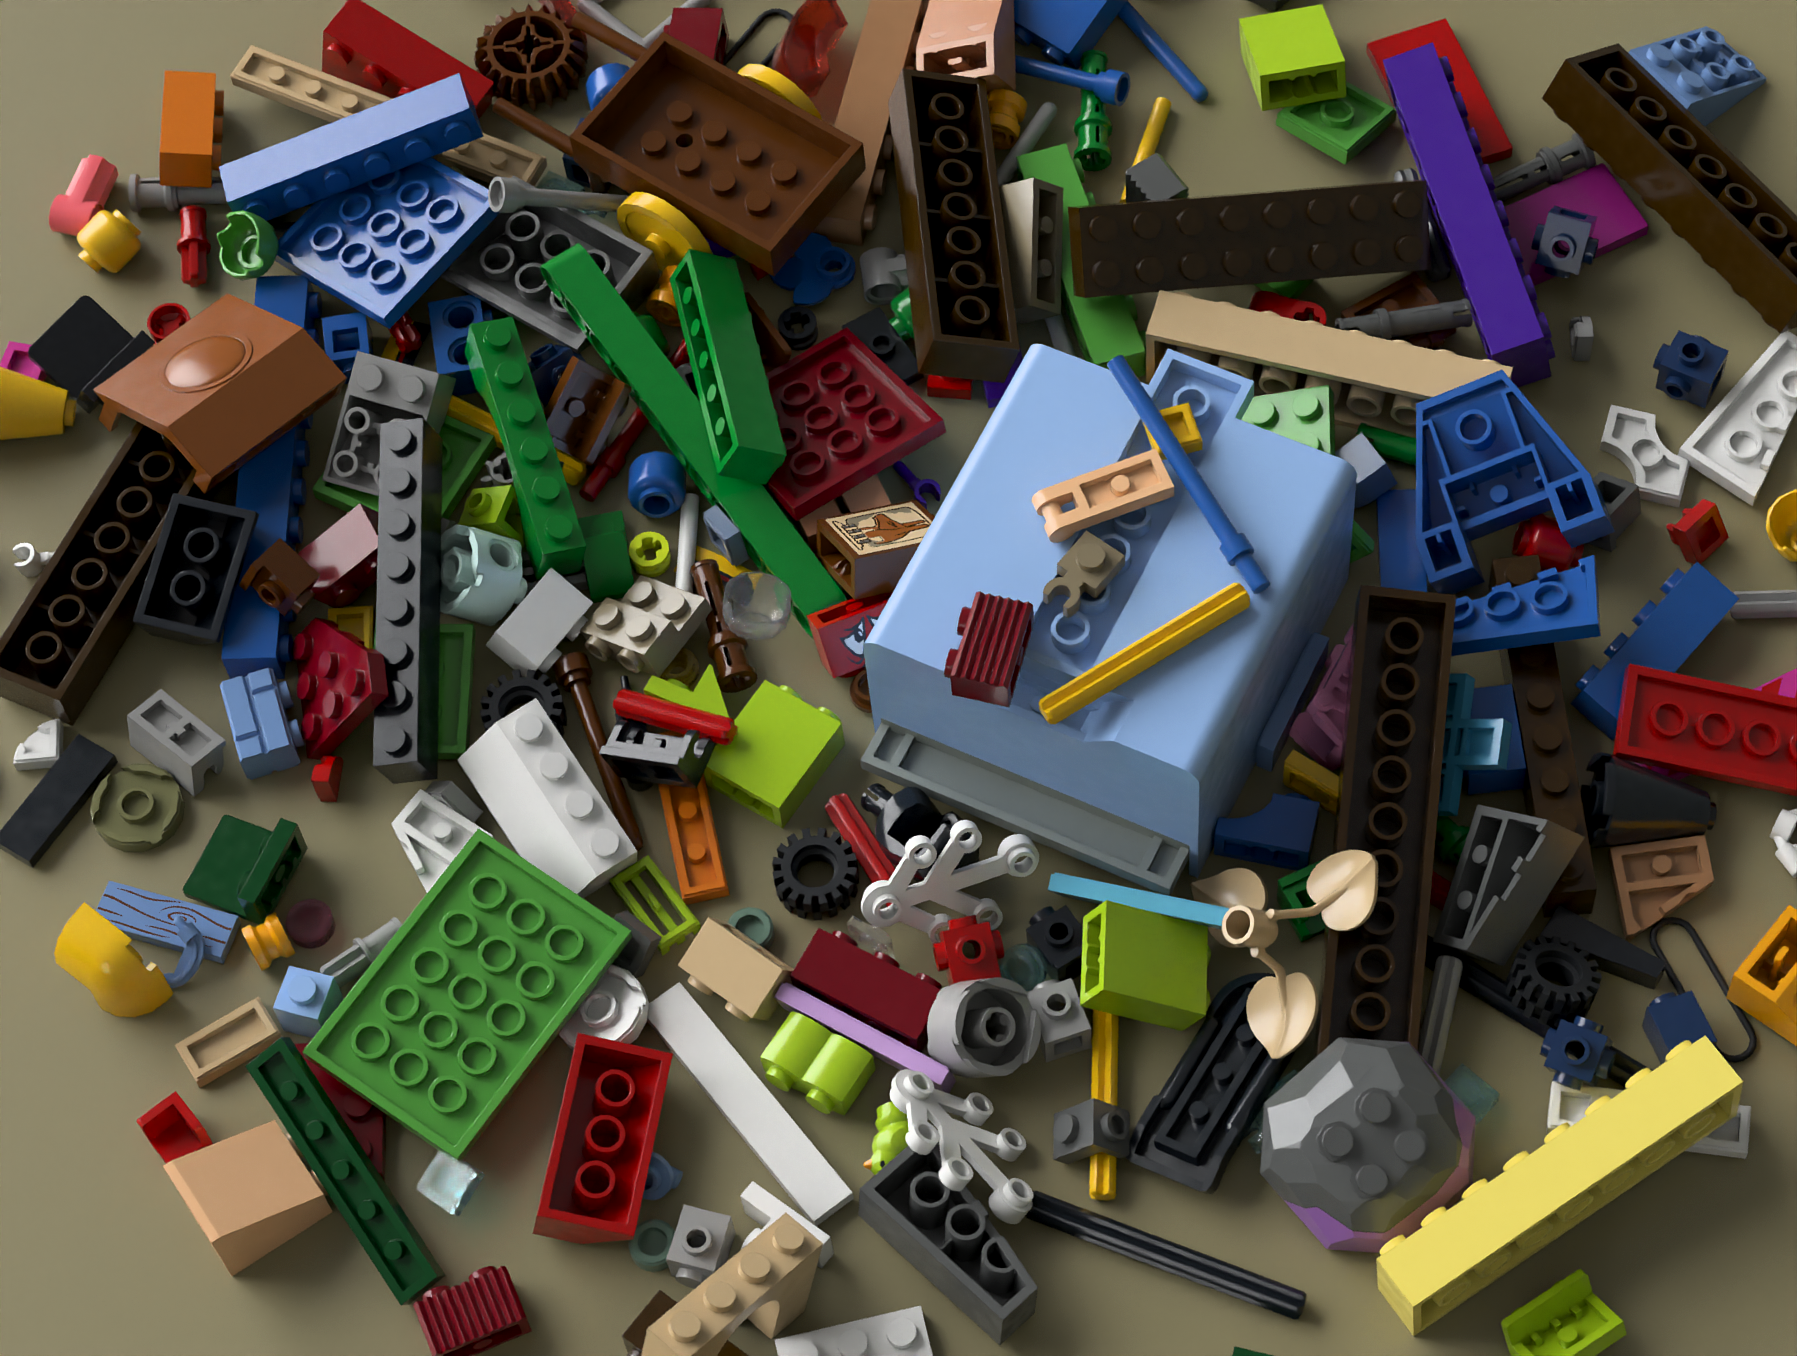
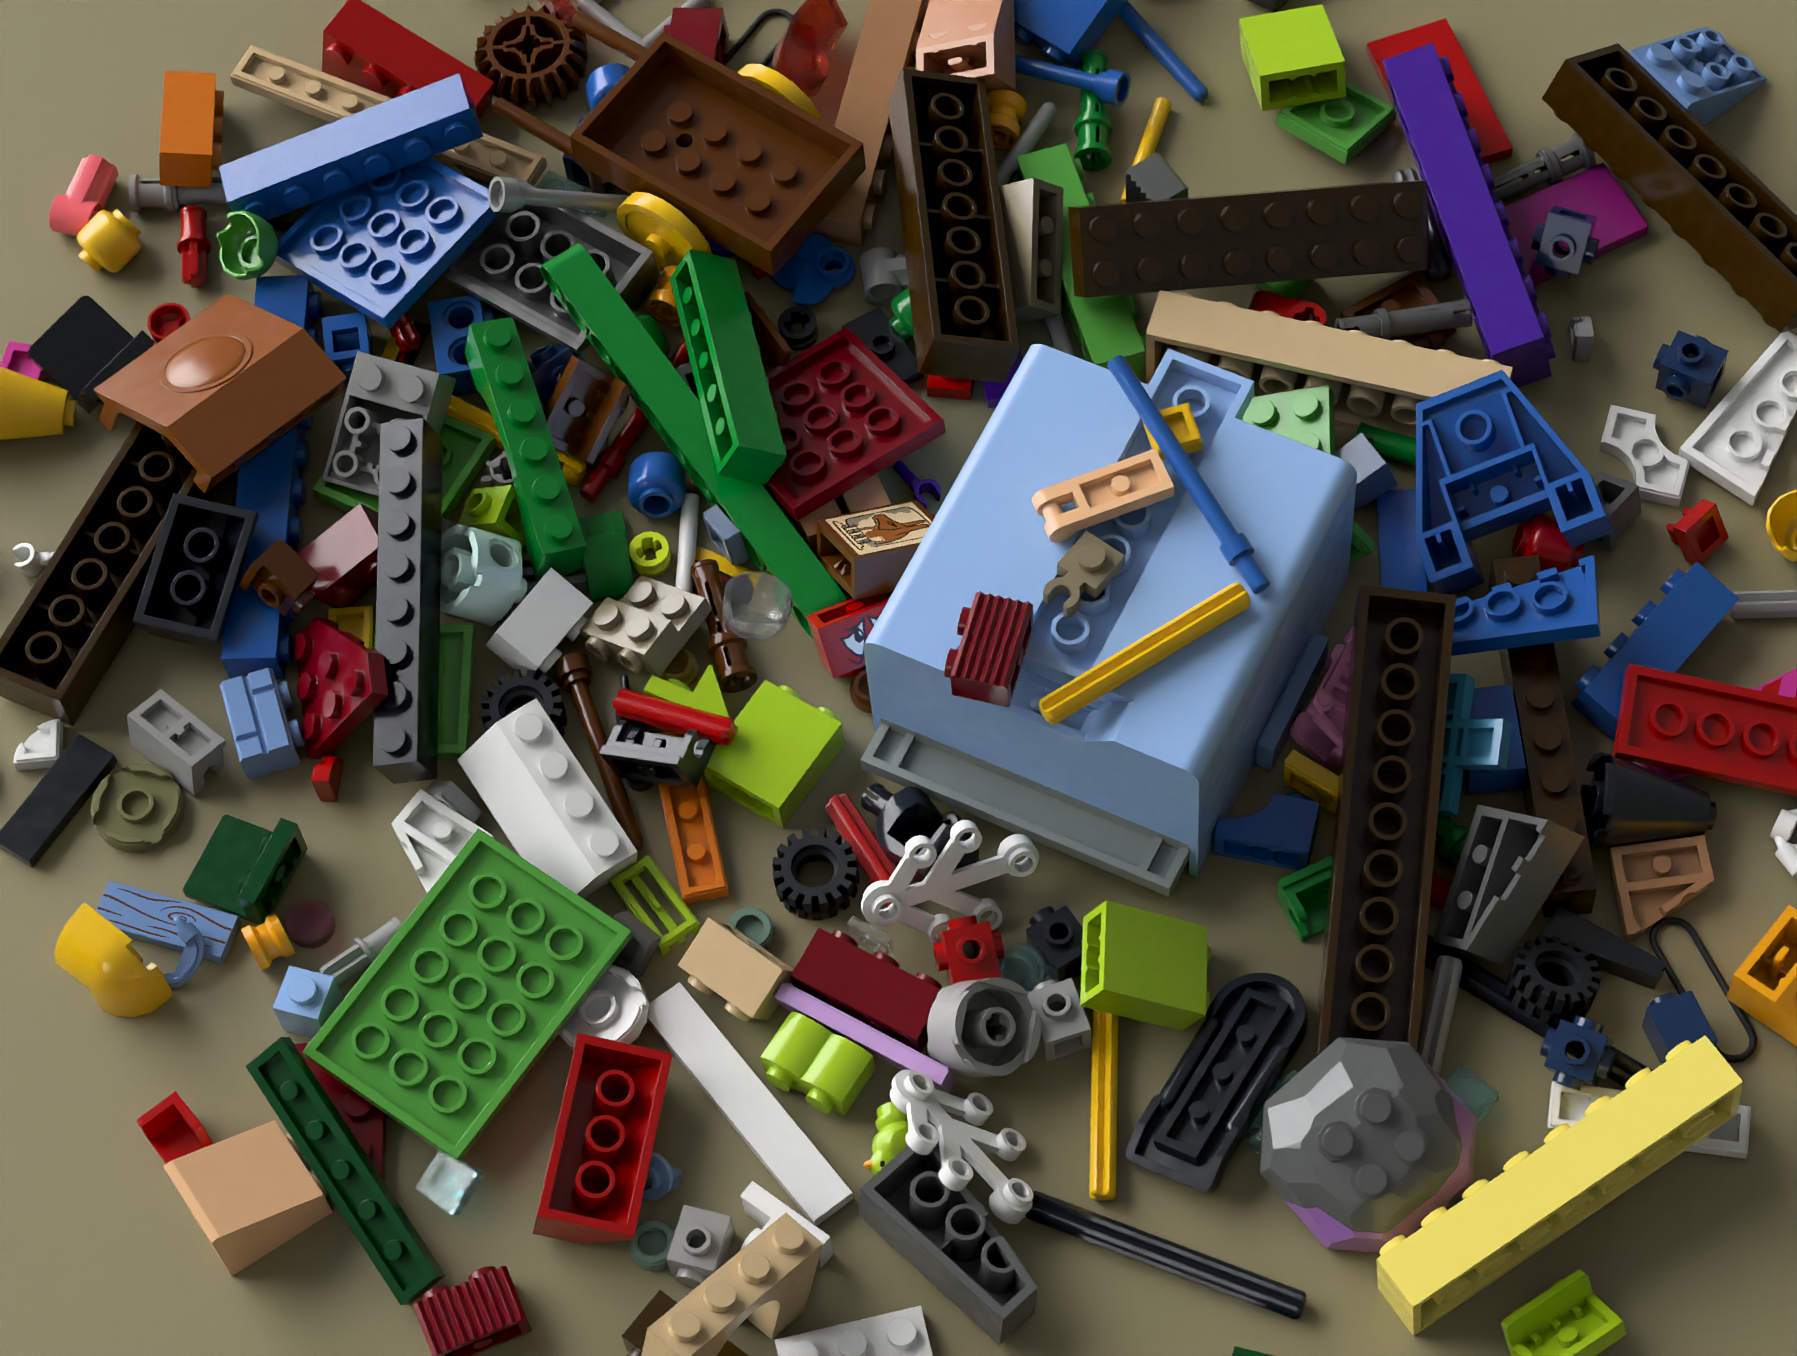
tan tile [175,996,282,1088] -> none
medium azure tile [1048,872,1230,930] -> none
dark grey bracket [1053,1098,1130,1165] -> none
tan plant [1191,850,1378,1059] -> none

